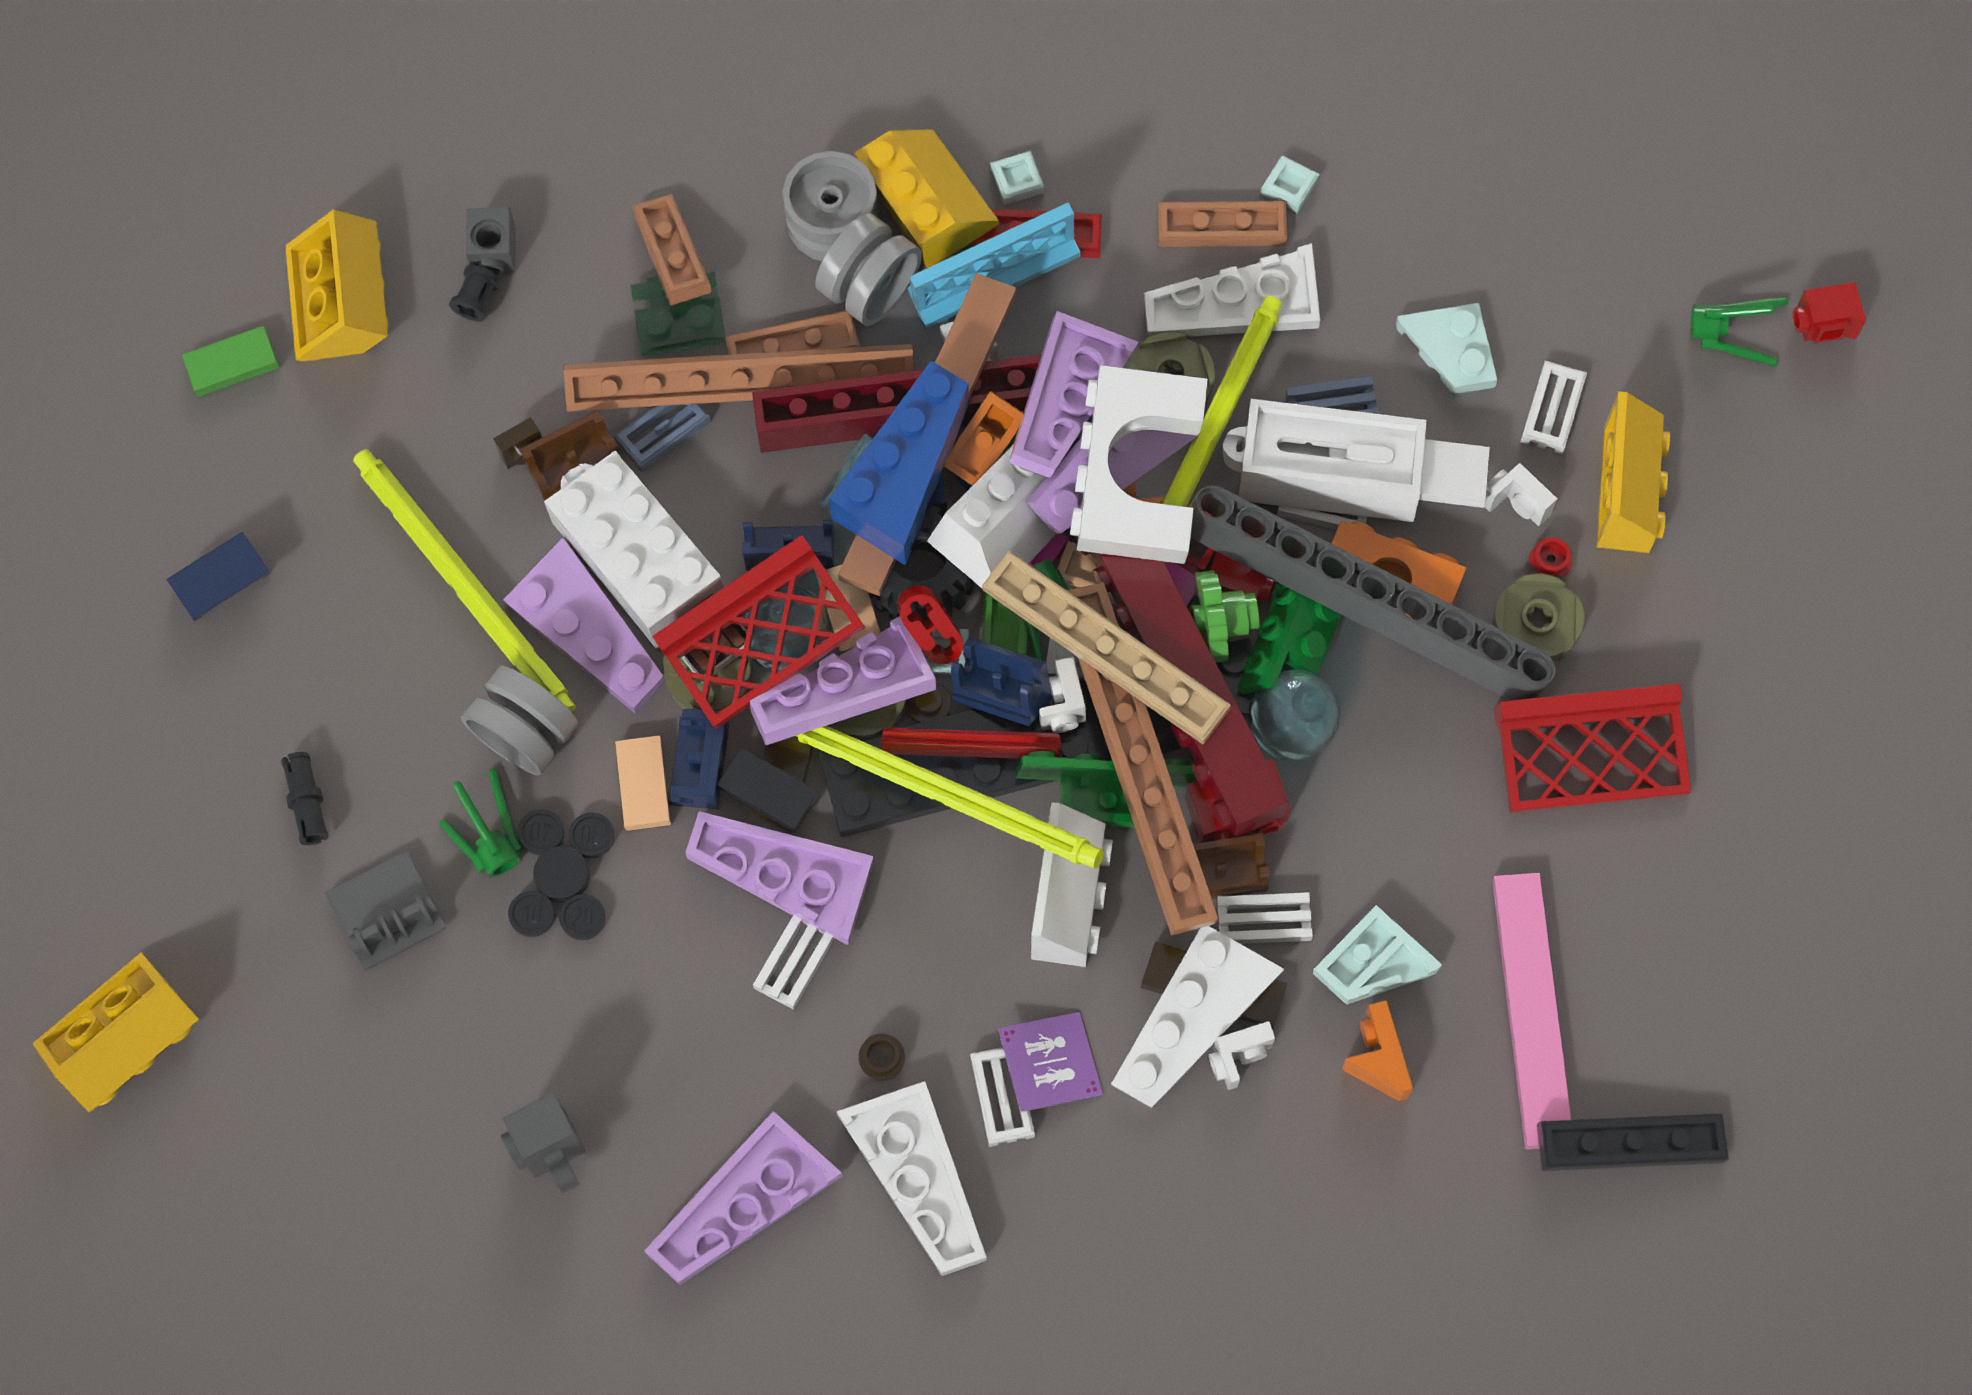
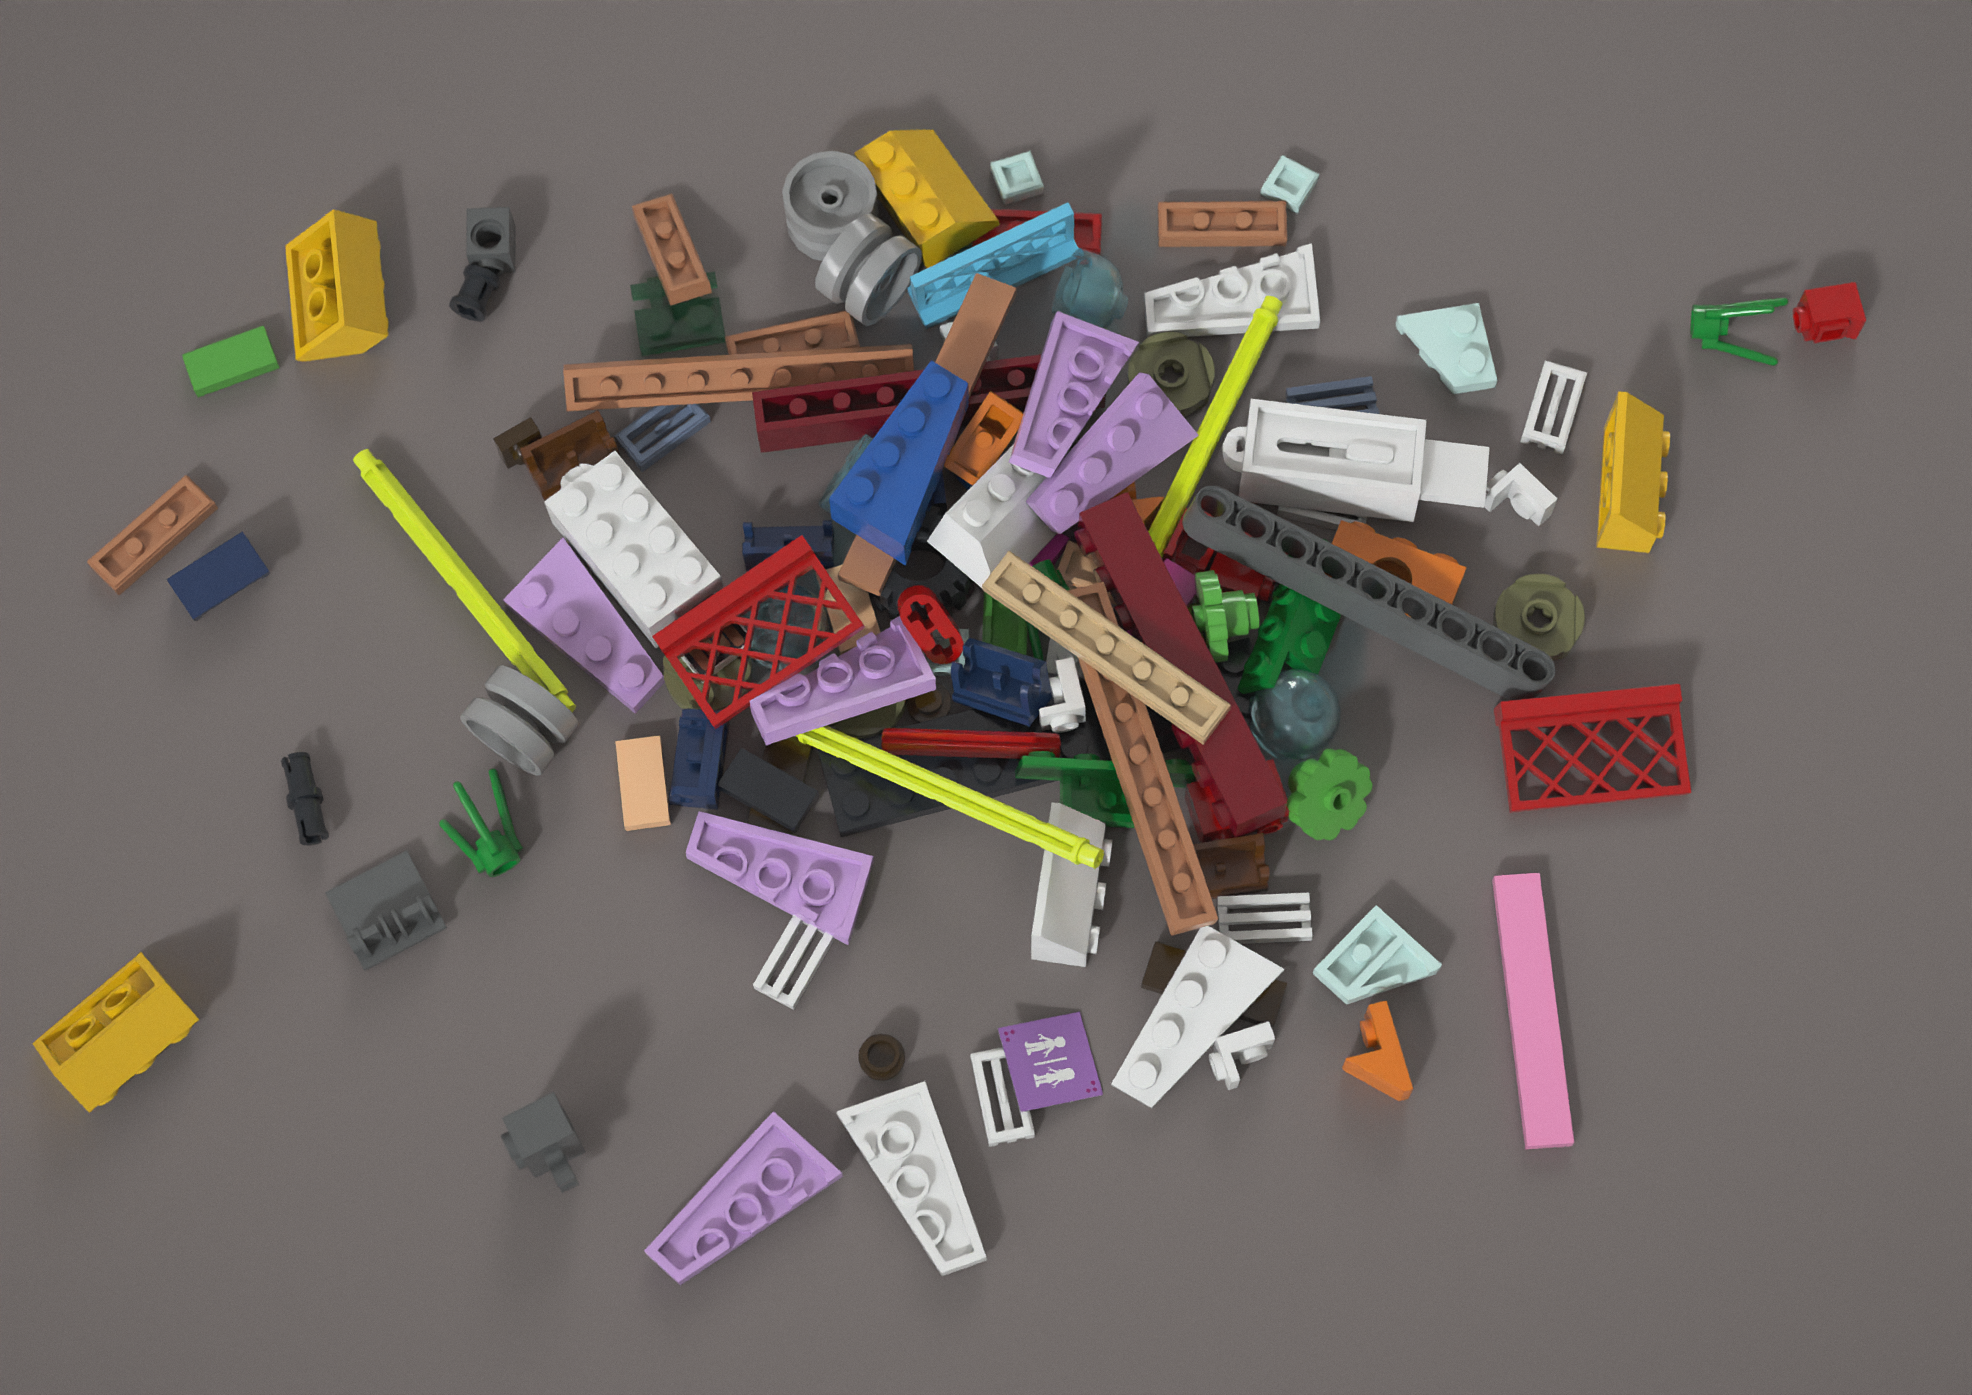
black piece [508,809,615,940] -> none
white arch [1070,365,1208,564] -> none
red plate [1529,537,1572,577] -> none
black tile [1537,1113,1729,1171] -> none
none -> nougat tile [87,475,218,595]
none -> clear light blue cylinder [1052,248,1128,329]
none -> bright green plant [1287,749,1372,840]

